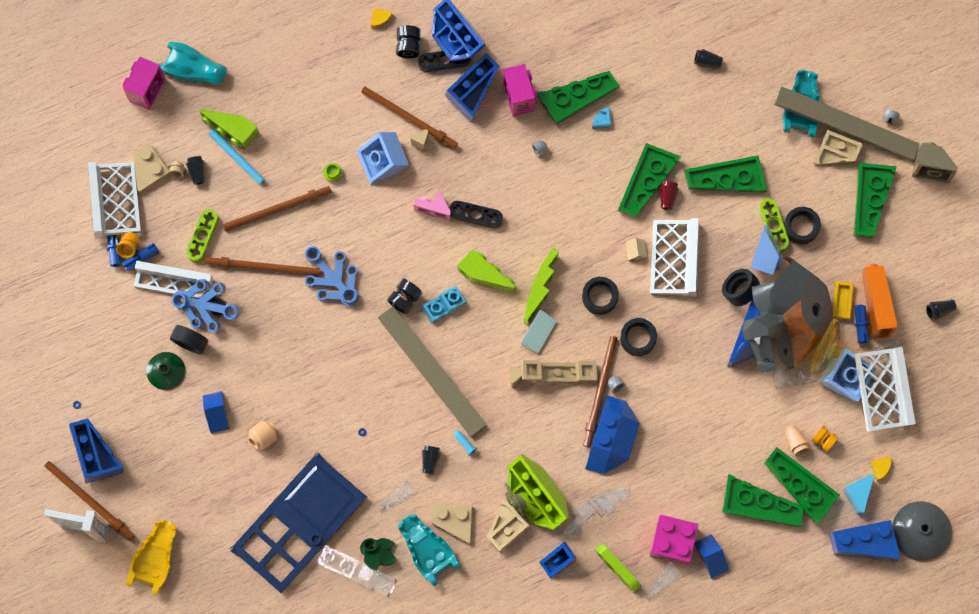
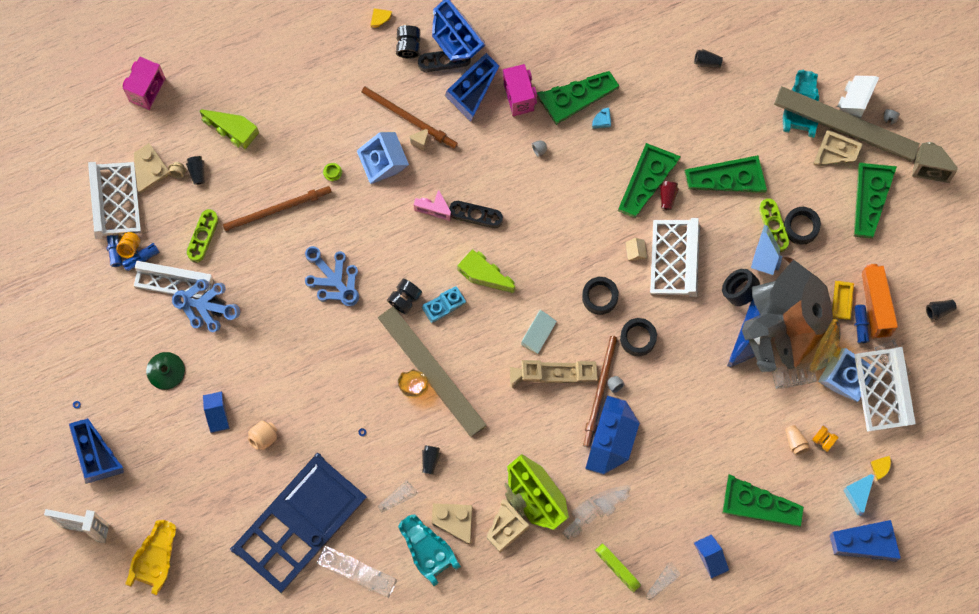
dark orange bar [44,461,135,541] -> none
teal animal [159,42,227,86] -> none
black tyre [170,325,209,354] -> none
dark orange bar [205,257,320,276] -> none
medium azure bar [209,129,265,185] -> none
dark green plate [360,538,396,570] -> none
medium azure piece [454,430,477,456] -> none
lime slope [524,248,559,325] -> none
blue slope [539,542,576,578] -> none
dark pink brick [650,514,699,566] -> none
green wing [764,447,840,525] -> none
dark grey dish [892,501,952,560] -> none
none -> clear yellow hair [398,369,429,399]
none -> white slope [837,76,879,119]

